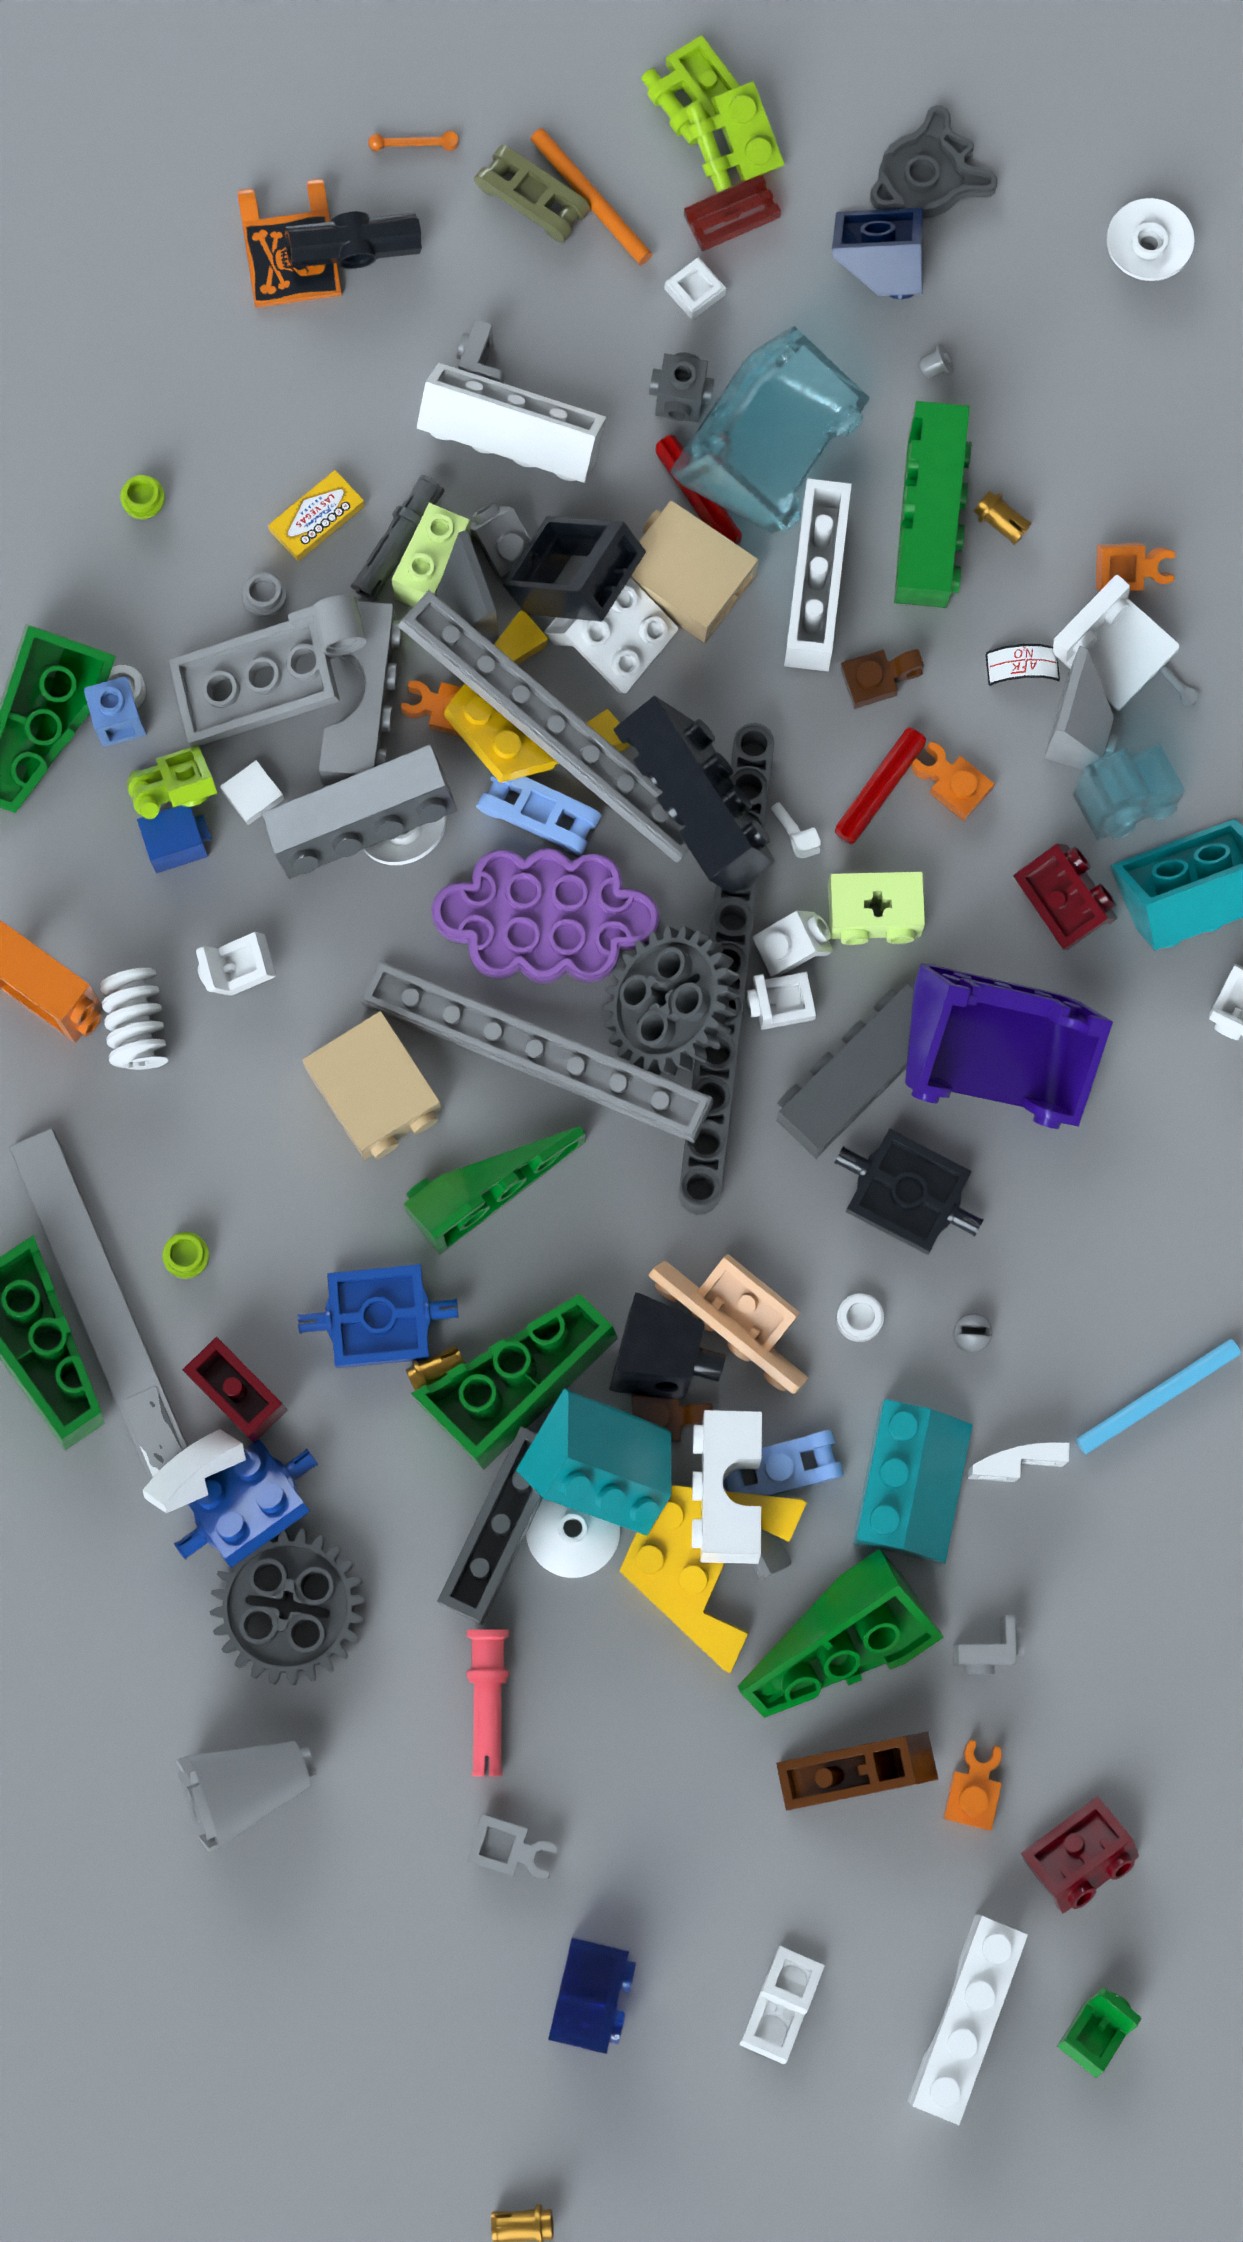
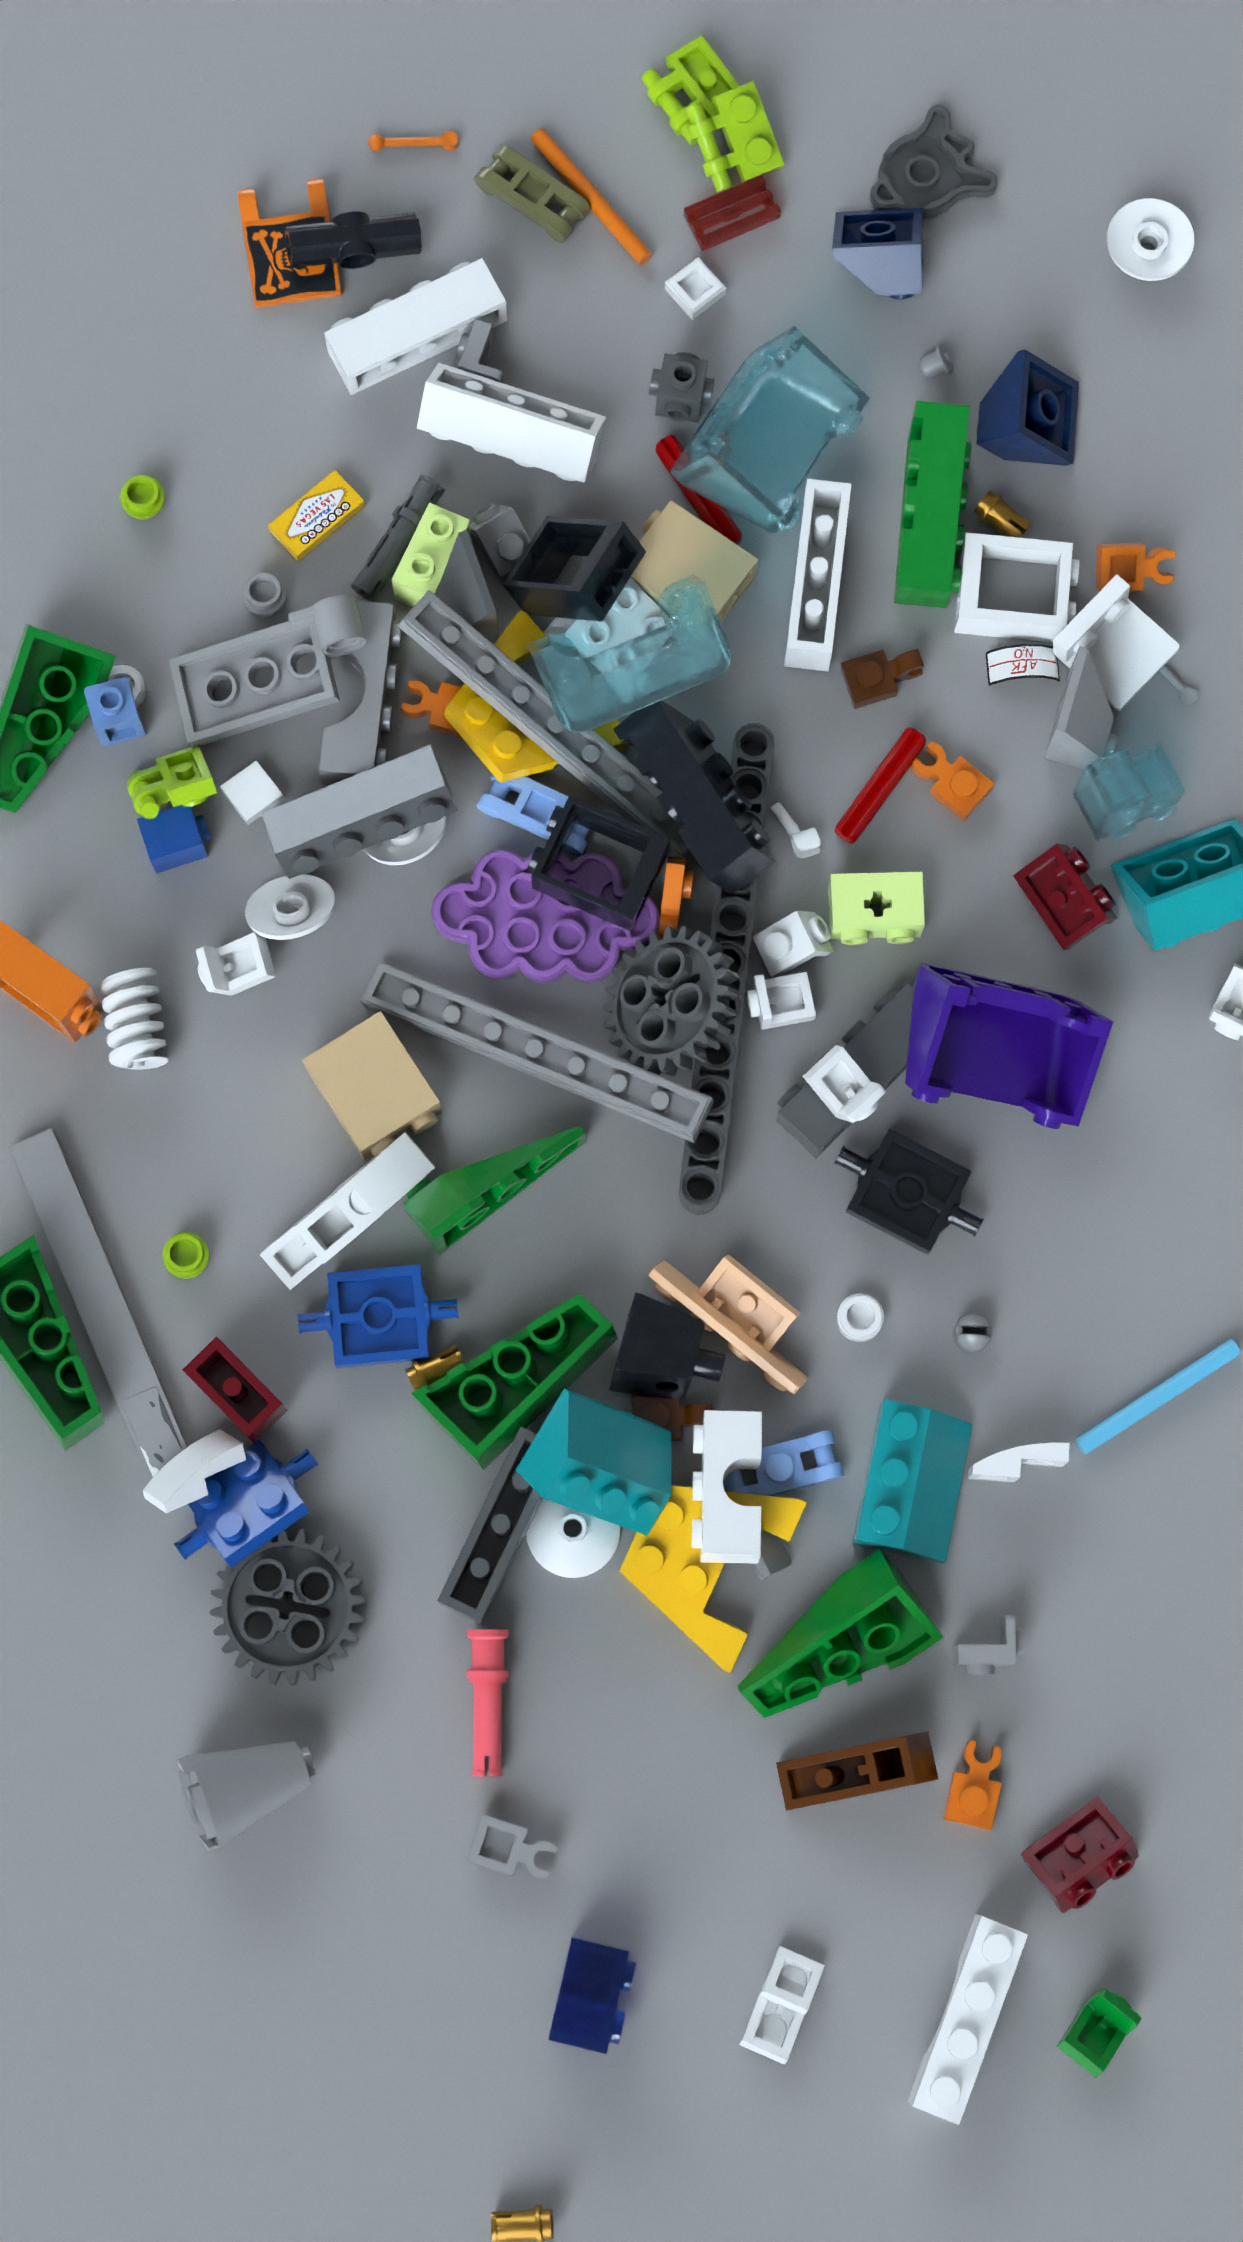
none -> white dish [245,874,336,940]
none -> white slope [260,1131,435,1290]
none -> white brick [324,258,507,395]
none -> clear light blue windscreen [526,574,732,733]
none -> black window [527,795,671,932]
none -> orange plate [658,856,694,936]
none -> white bracket [802,1045,886,1123]
none -> white window [954,533,1079,642]
none -> dark blue slope [976,349,1079,466]

